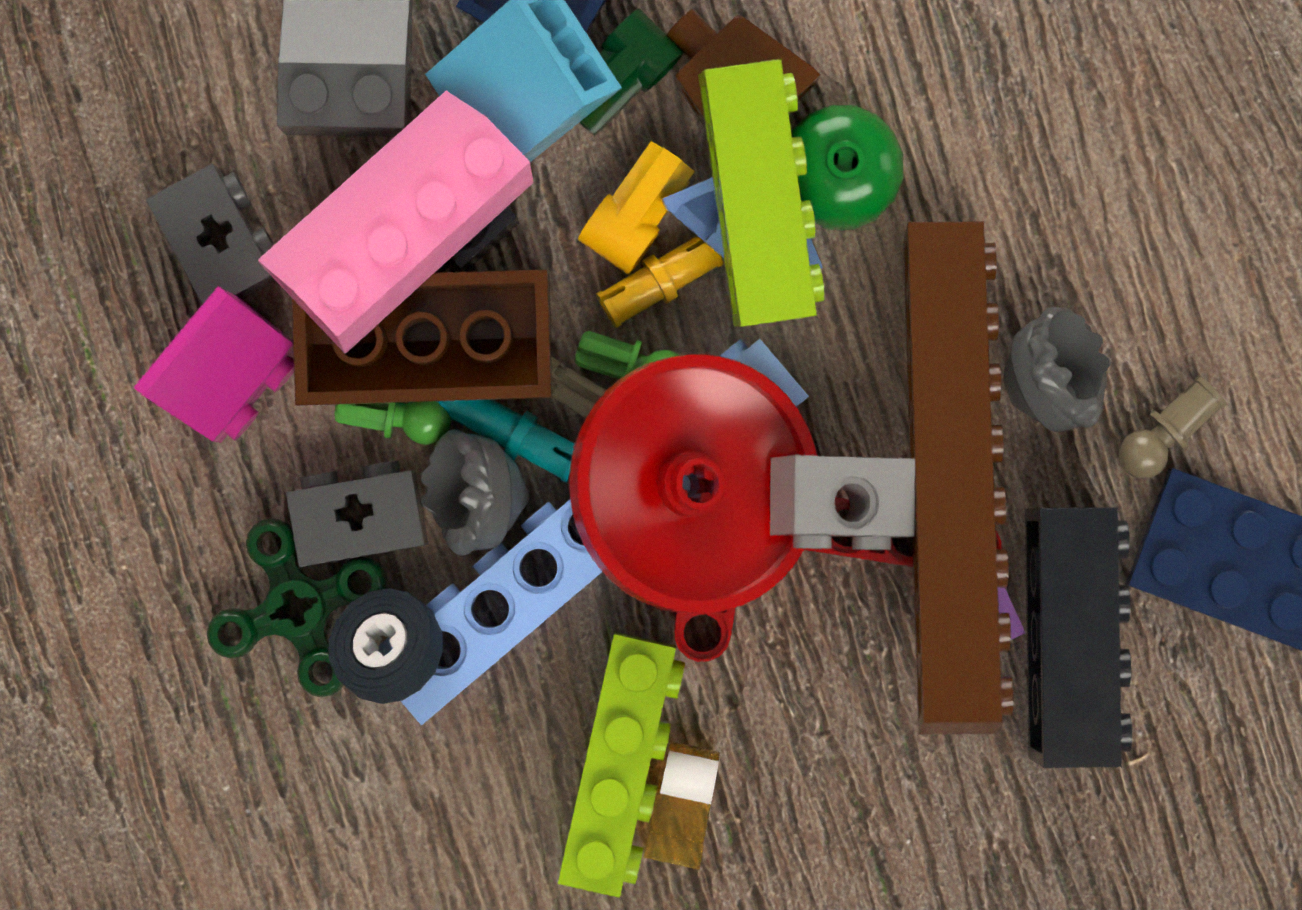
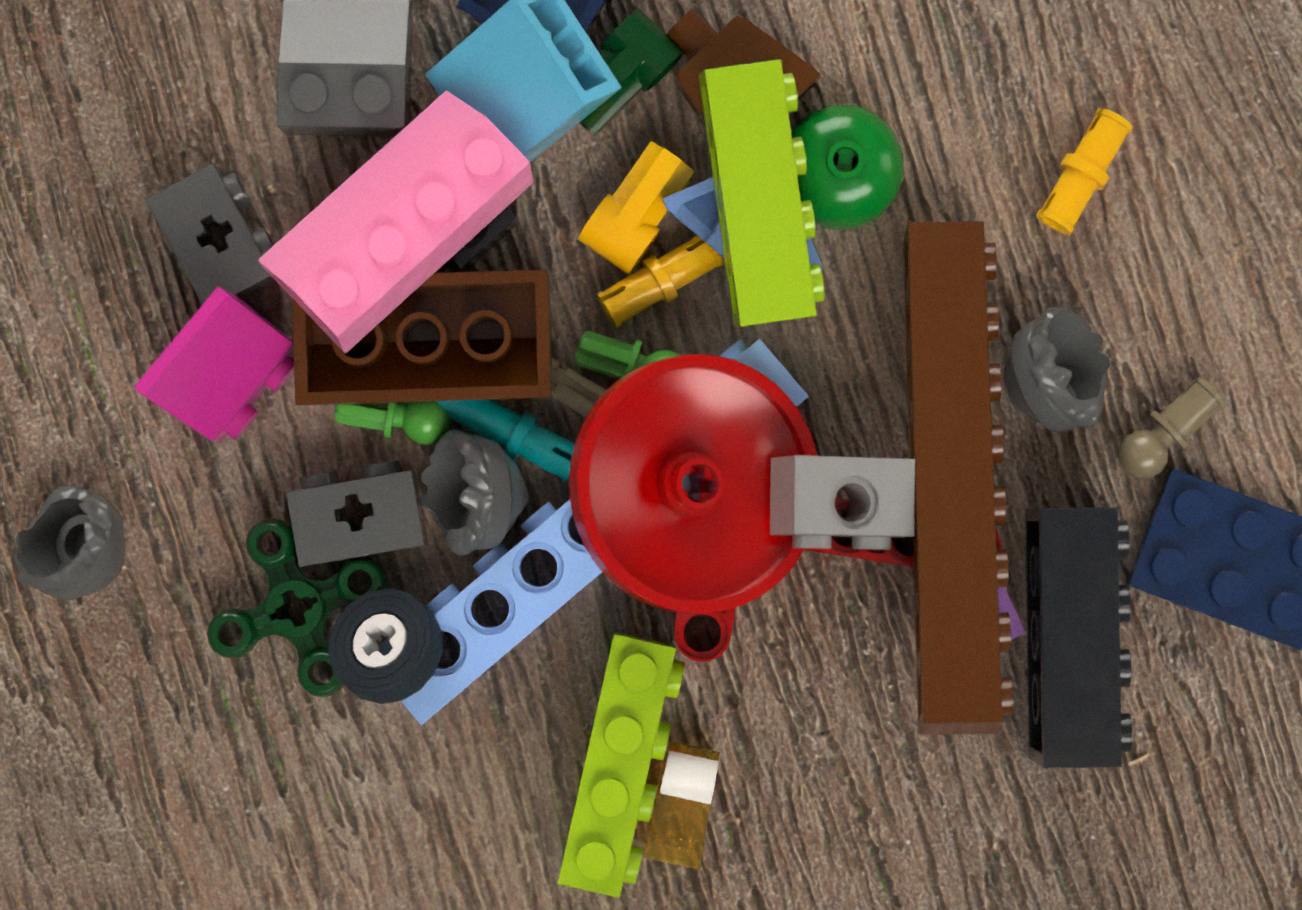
none -> dark grey hair [14,485,125,600]
none -> yellow pin [1036,108,1133,236]

